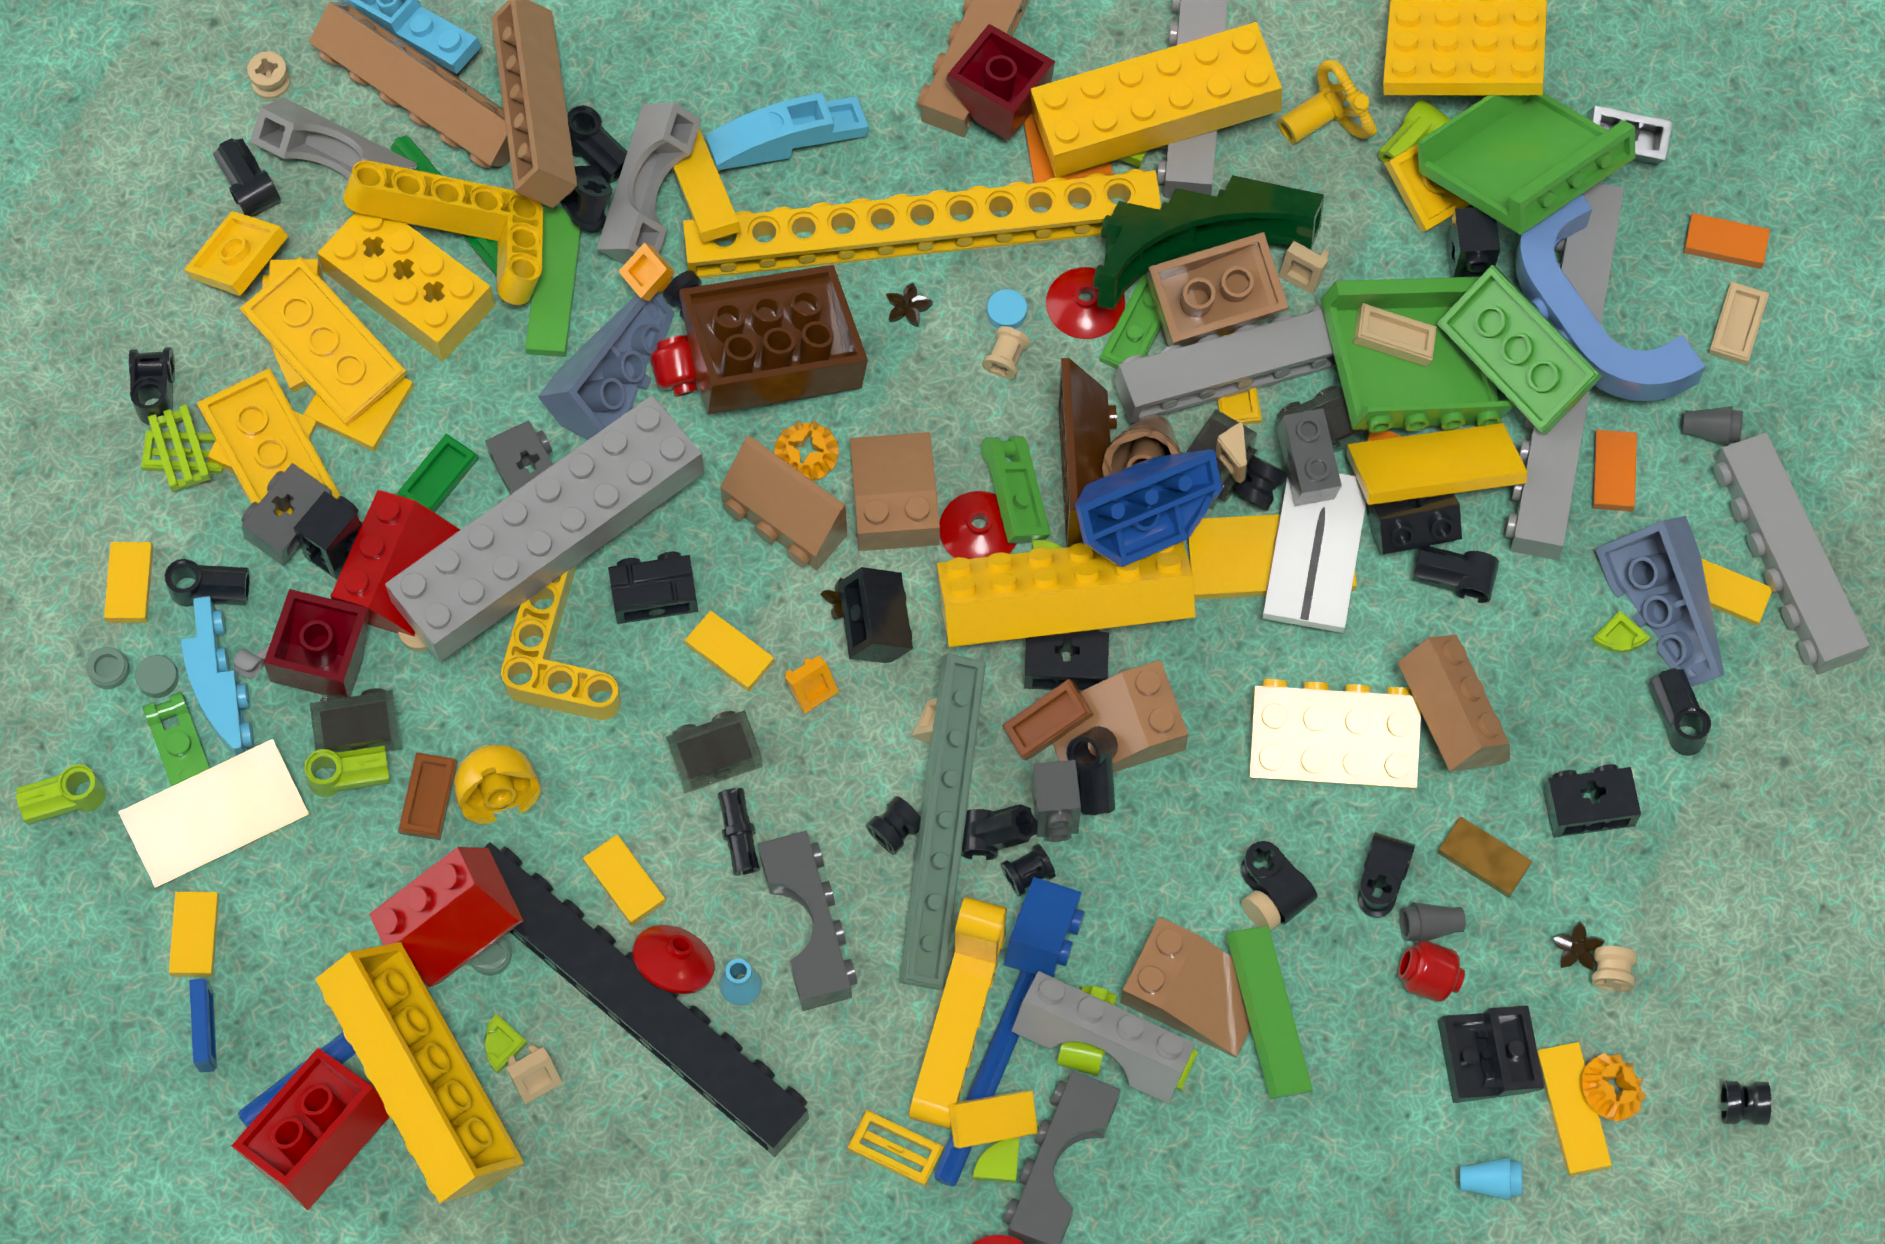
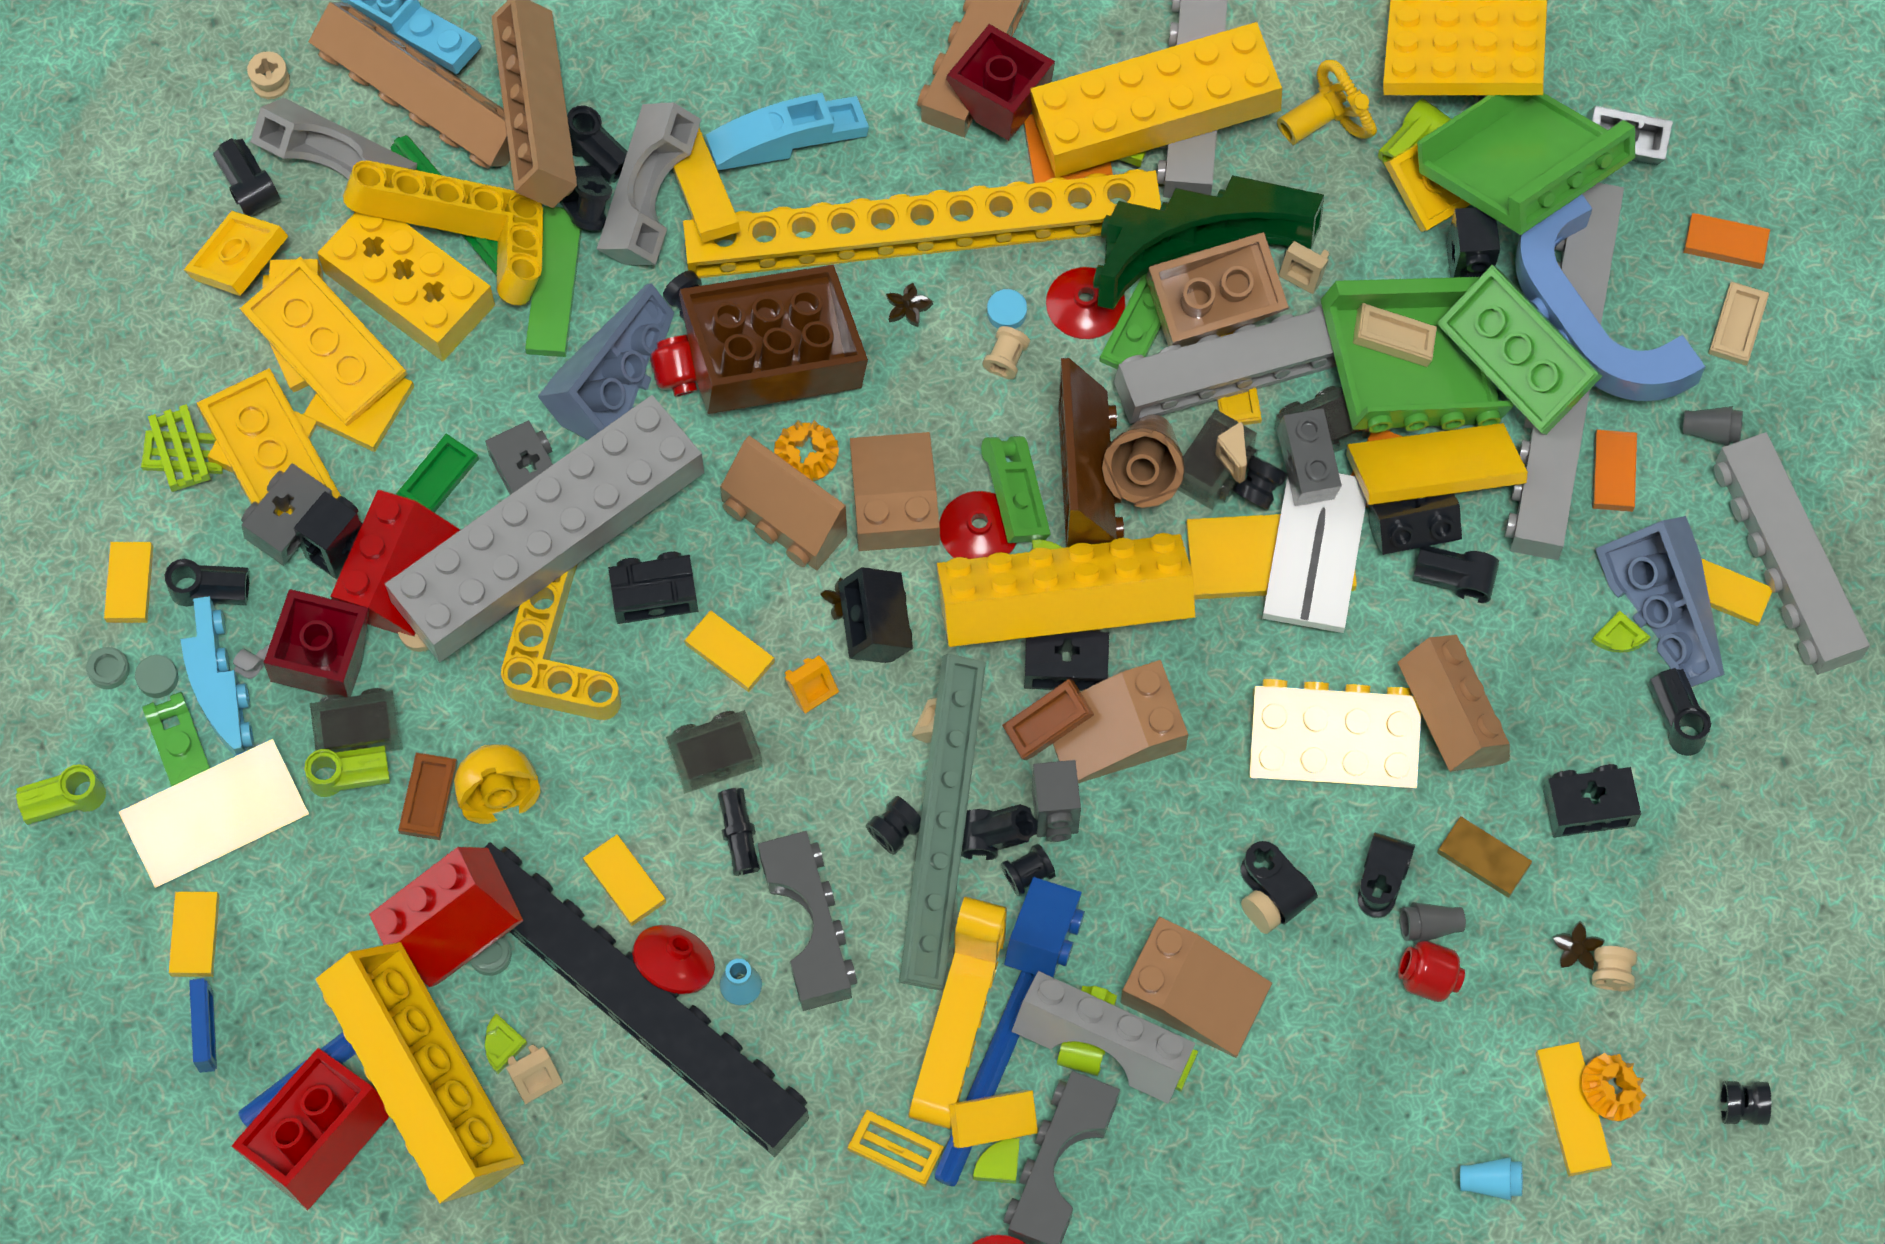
black piece [129,347,175,425] -> none
light orange tile [618,243,675,301] -> none
black piece [1066,726,1118,815] -> none
blue wedge [1075,449,1222,567] -> none
bright green tile [1226,926,1313,1100] -> none
black slope [1437,1006,1545,1103] -> none

